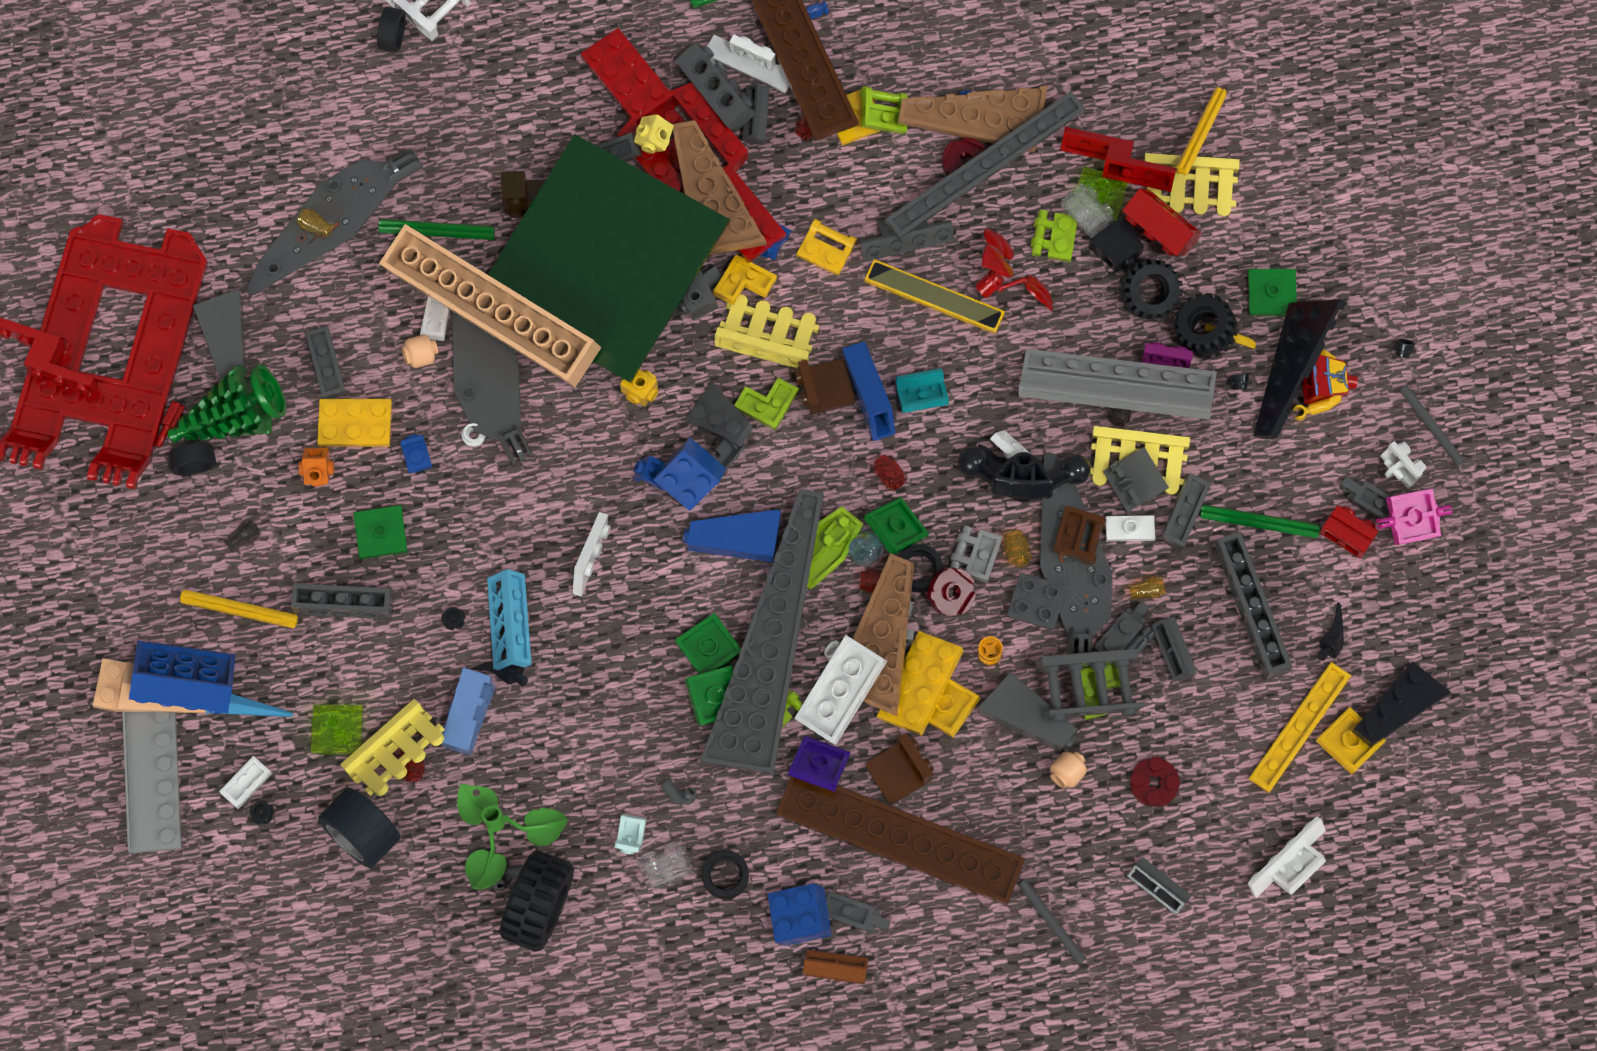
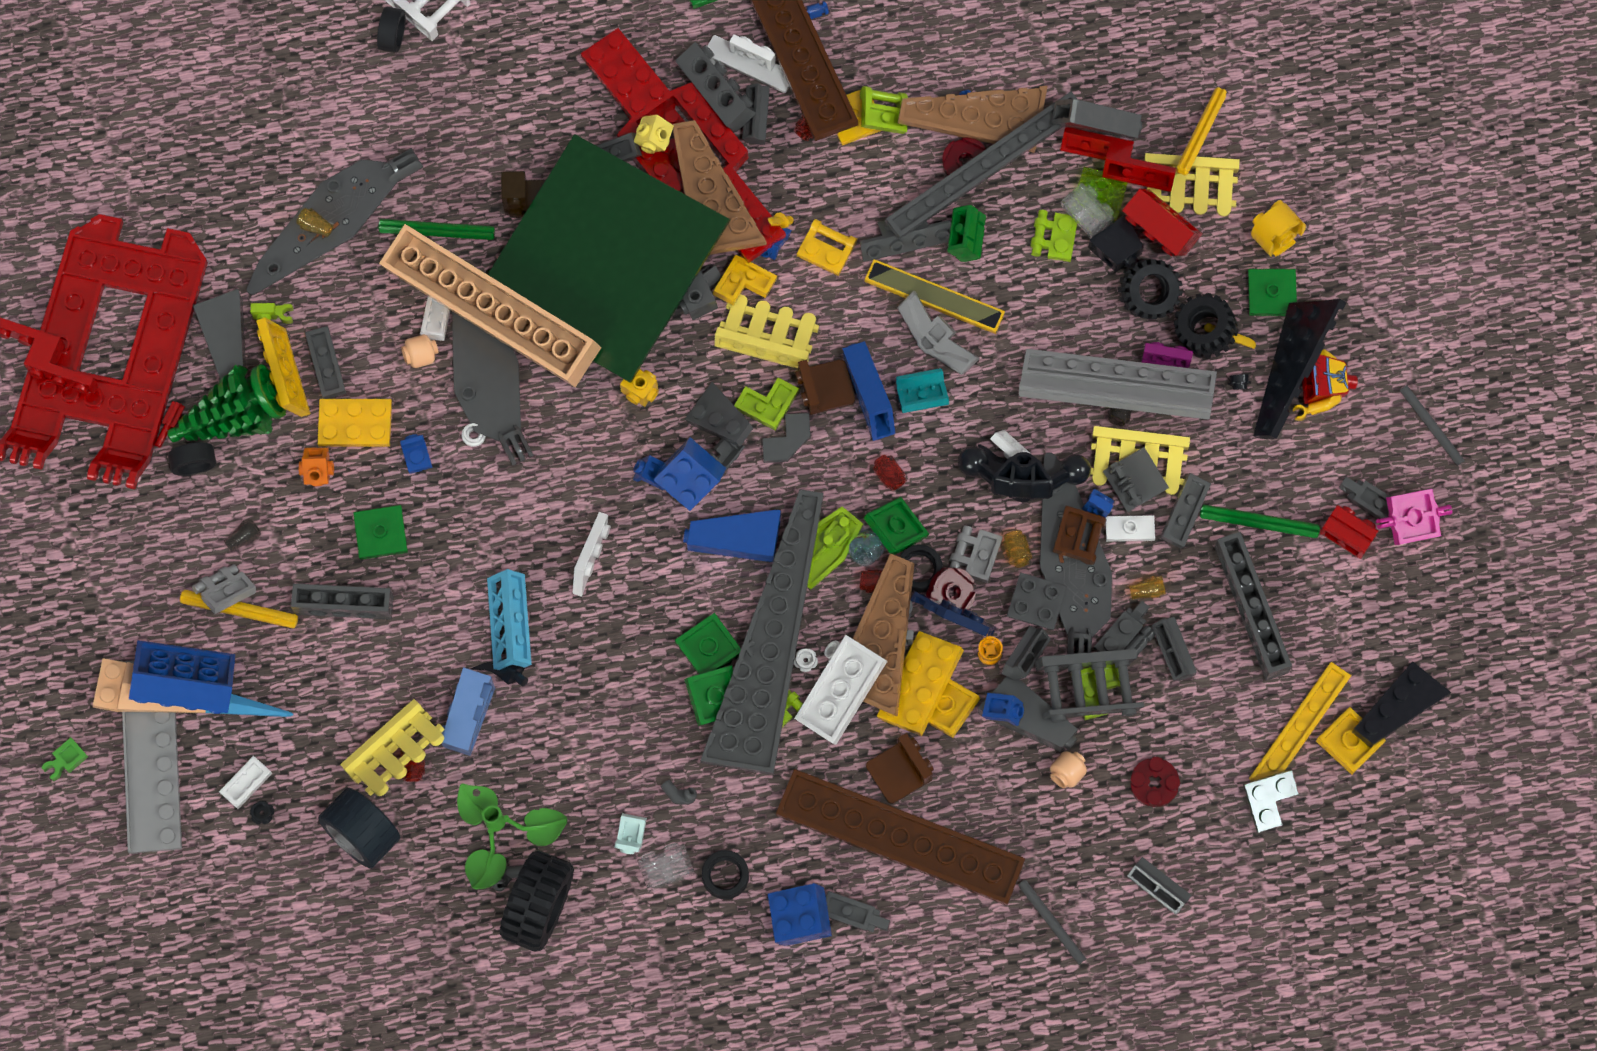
clear neon green plate [311,705,364,755] -> none
black plate [441,607,466,630] -> none
dark purple plate [788,736,851,792] -> none
dark orange piece [803,949,868,985] -> none
red plant [975,228,1053,312] -> none
white bracket [1248,816,1326,898] -> none
black bar [1317,602,1344,661] -> none
white hips [1380,441,1426,489] -> none
black plate [1392,338,1416,358] -> none
none -> bright green plate [42,738,88,781]
none -> light grey plate [192,564,256,614]
none -> lime plate [250,303,294,324]
none -> yellow plate [257,317,311,417]
none -> dark grey tile [762,413,810,463]
none -> yellow piece [768,212,794,229]
none -> white plate [794,649,818,672]
none -> light grey plate [897,291,980,375]
none -> dark blue wing [910,591,996,636]
none -> green brick [947,205,986,262]
none -> blue bracket [982,693,1024,726]
none -> dark grey piece [1001,626,1051,681]
none -> dark grey slope [1052,99,1142,139]
none -> blue bracket [1082,489,1114,518]
none -> plate [1243,770,1299,832]
none -> yellow brick [1251,200,1306,257]

